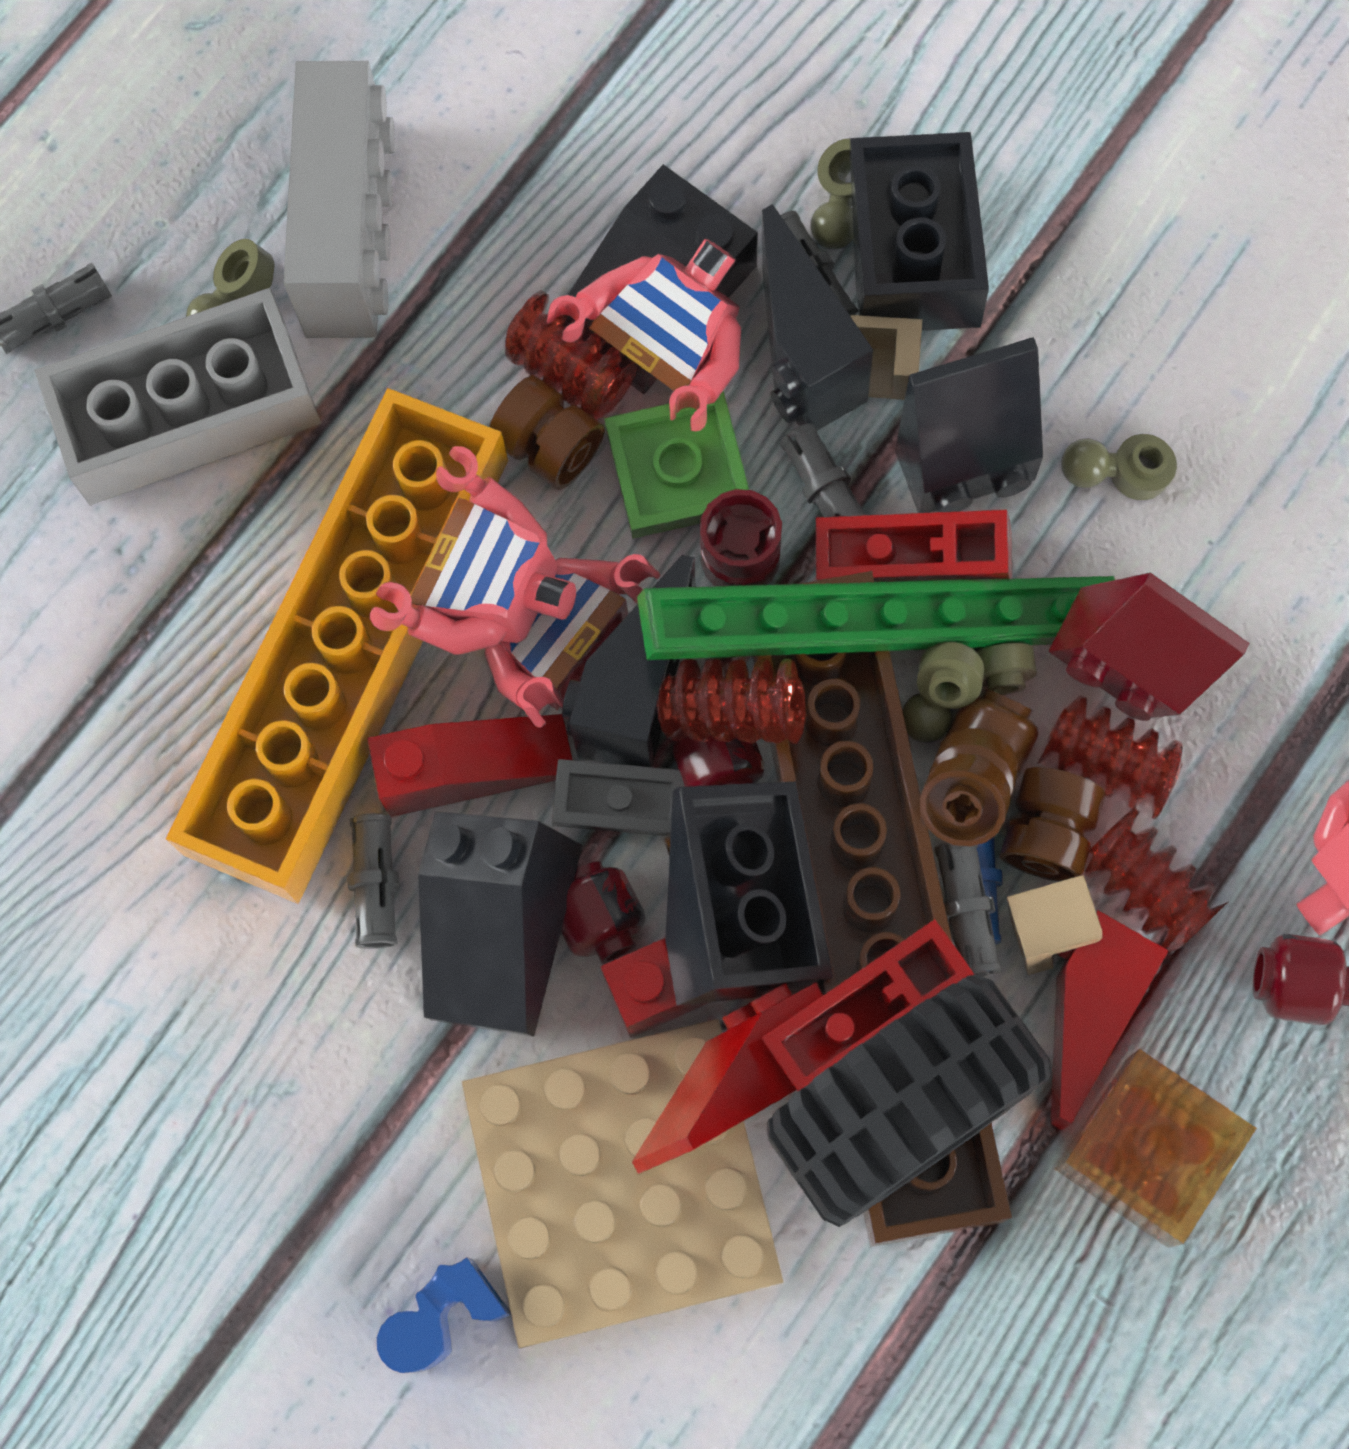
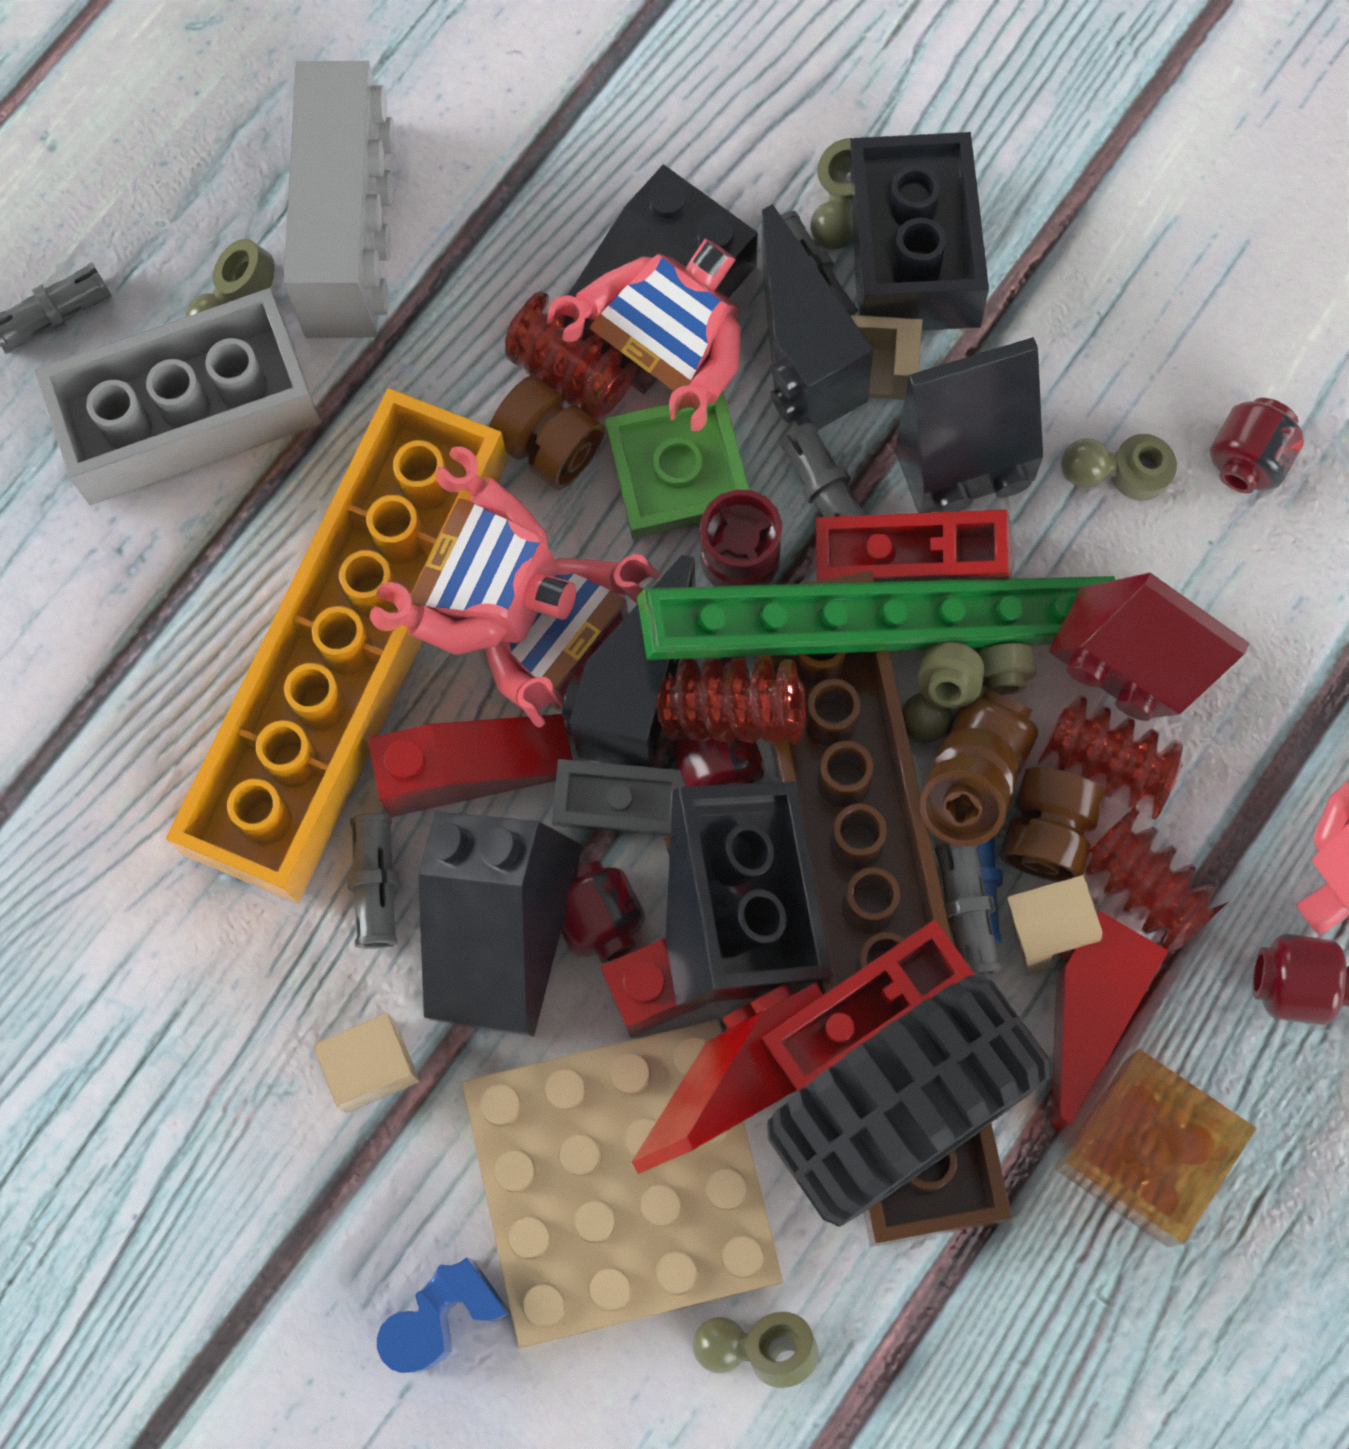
none -> tan panel [314,1013,420,1113]
none -> olive plate [693,1312,819,1388]
none -> dark red head [1210,397,1304,494]

